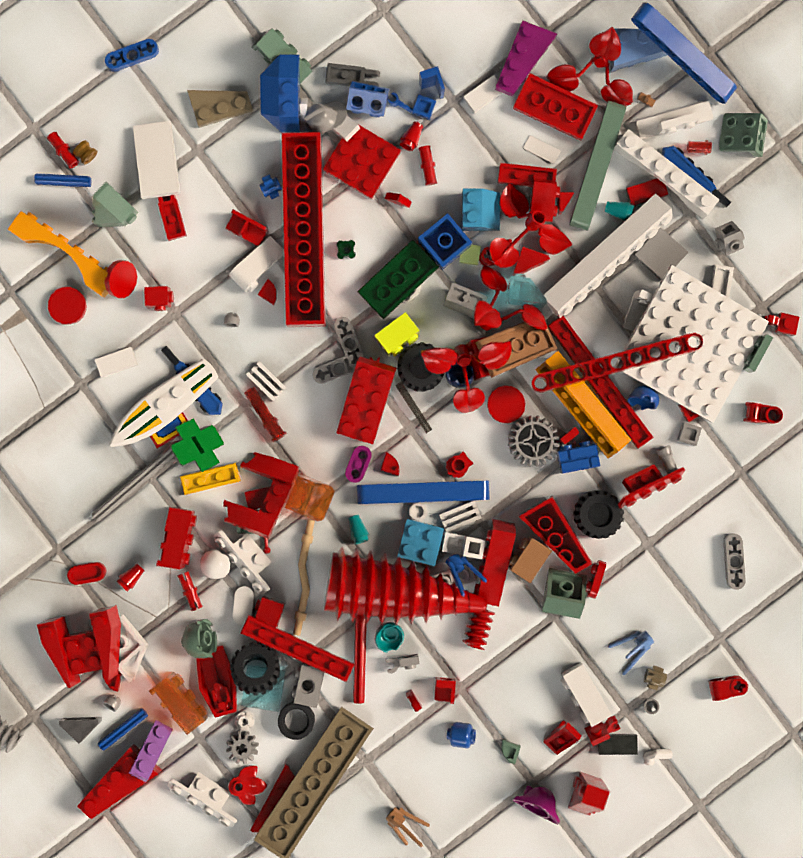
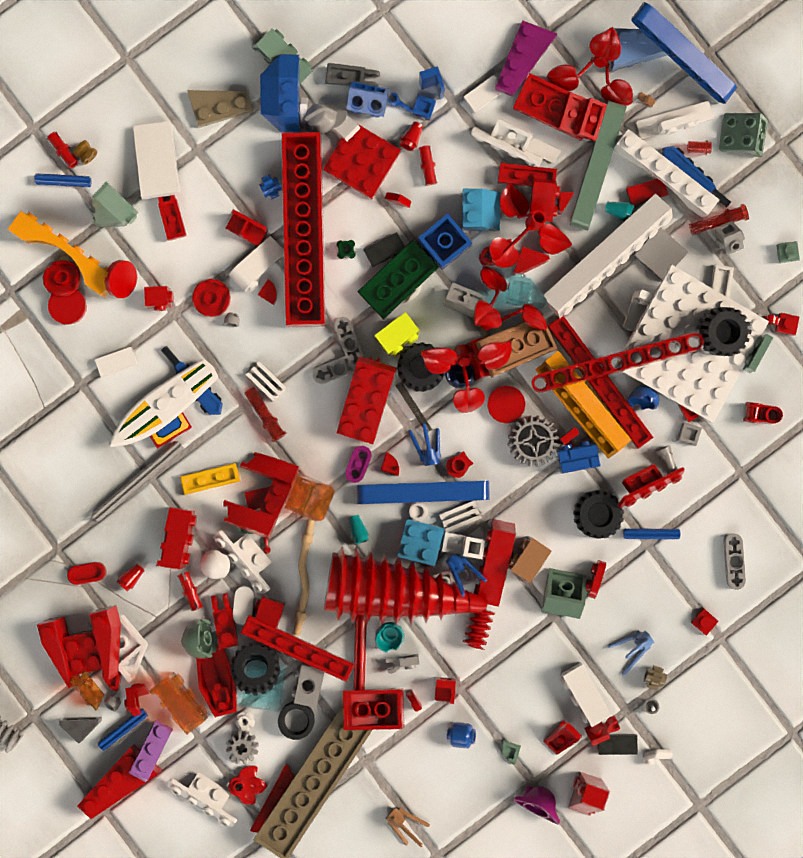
blue beam [105,39,159,71] -> none
green piece [171,418,224,472] -> none
yellowish green tile [459,245,481,265] -> none
red wedge [519,496,592,574] -> none
red piece [708,675,748,701] -> none
none -> red tile [43,260,82,297]
none -> clear orange hinge [70,671,104,710]
none -> red bracket [124,683,149,716]
none -> red tile [192,279,231,317]
none -> red hinge [211,593,239,650]
none -> red slope [343,688,405,730]
none -> pearl dark grey tile [364,232,405,267]
none -> blue plant [408,423,441,466]
none -> white bracket [470,117,543,166]
none -> red slope [557,92,607,141]
none -> blue axle [623,529,681,539]
none -> clear red pin [689,204,749,235]
none -> red plate [690,608,719,636]
none -> black tyre [696,307,751,356]
none -> sand green tile [776,241,800,263]

